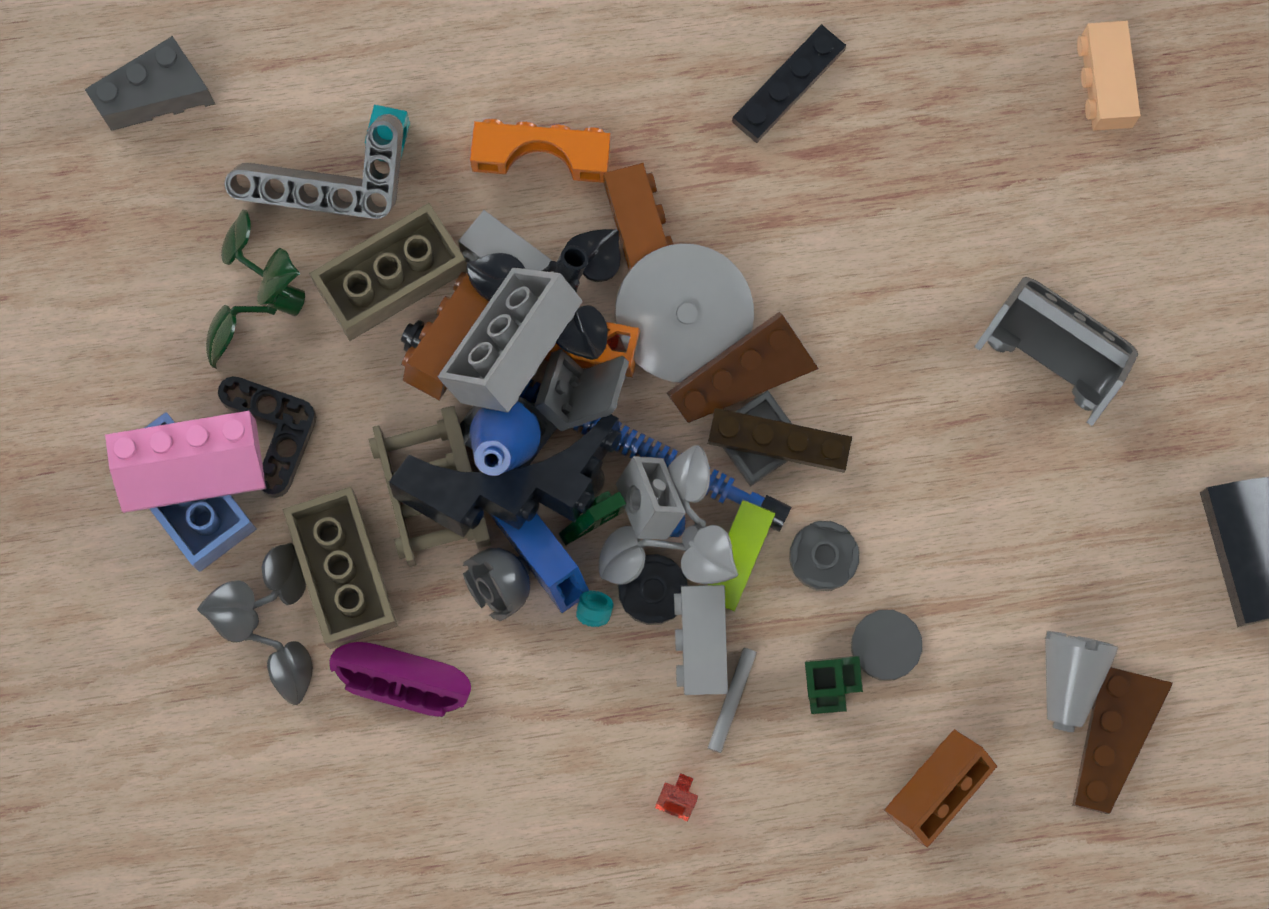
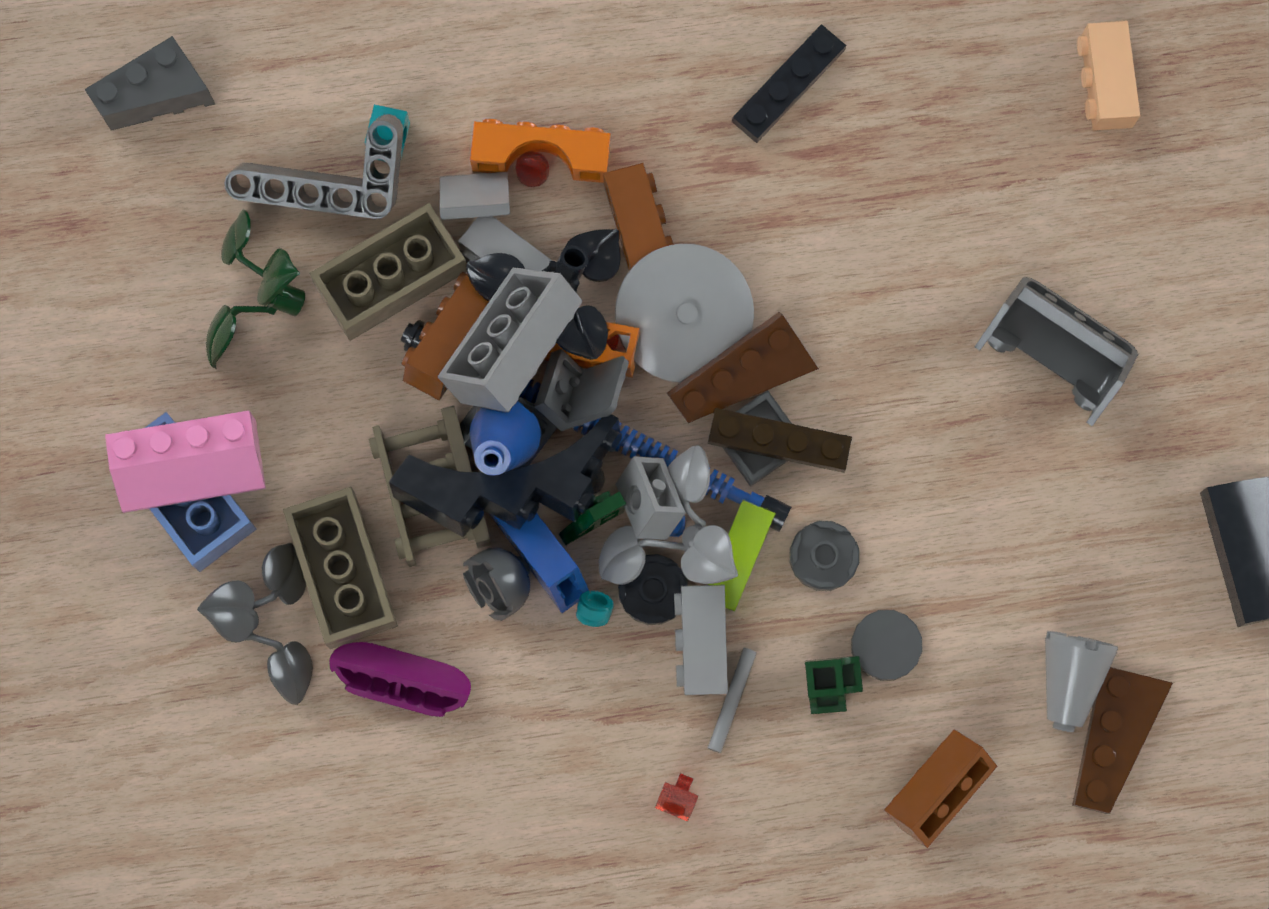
black beam [218,376,317,498] -> none
none -> light grey tile [440,172,510,220]
none -> clear red tile [515,151,550,187]

